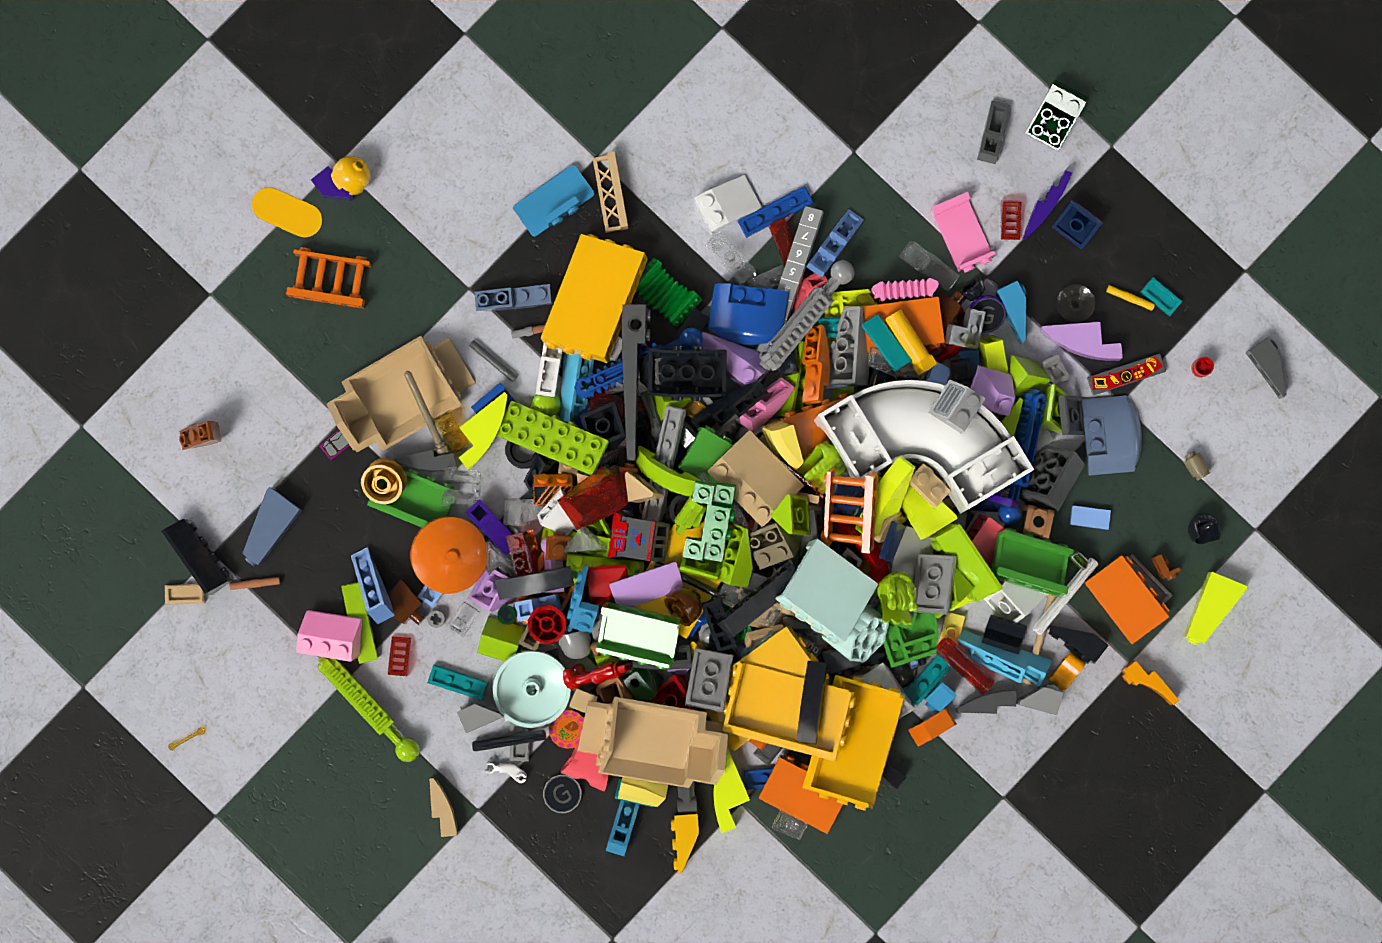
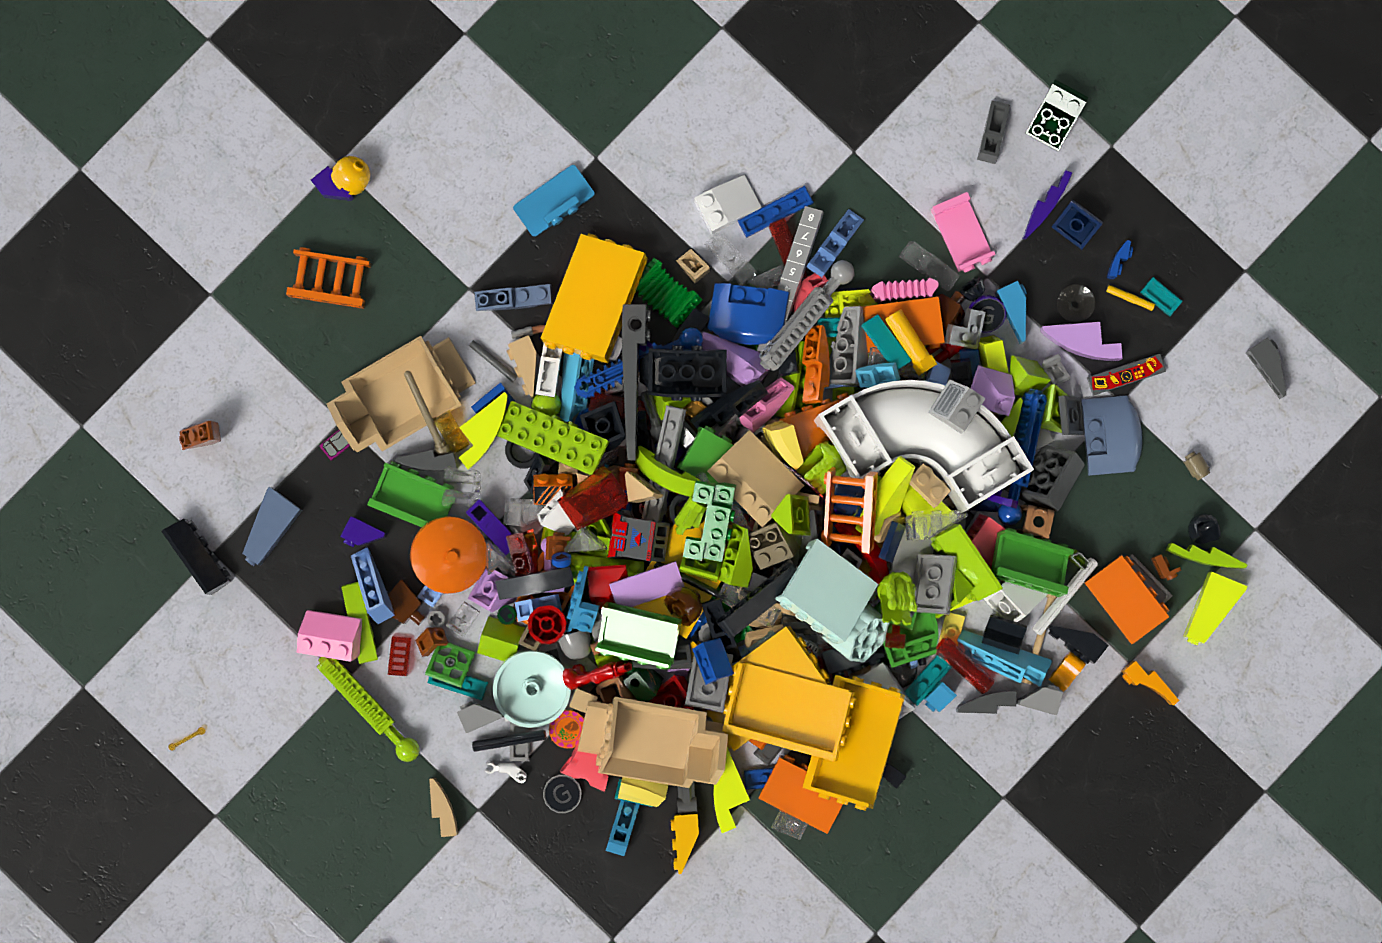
tan tile [165,584,205,605] -> none
nougat piece [229,577,280,590] -> none
yellow sticker [252,188,322,237] -> none
pearl gold wheel [361,458,407,504] -> none
tan fence [593,151,628,233] -> none
black slope [796,661,828,745] -> none
orange slope [908,708,957,747] -> none
clear red slope [1001,200,1022,240] -> none
light blue tile [1069,506,1111,530] -> none
red wheel [1191,357,1214,378] -> none
none -> dark purple slope [340,516,387,547]
none -> dark orange bracket [415,627,449,657]
none -> bright green piece [425,643,475,688]
none -> tan slope [506,335,537,398]
none -> blue tile [552,552,571,568]
none -> tan slope [676,249,710,283]
none -> blue panel [692,638,734,685]
none -> medium azure slope [855,363,900,387]
none -> clear red tile [885,625,906,649]
none -> clear slope [905,510,968,540]
none -> blue slope [1107,240,1133,279]
none -> lime slope [1165,543,1248,569]

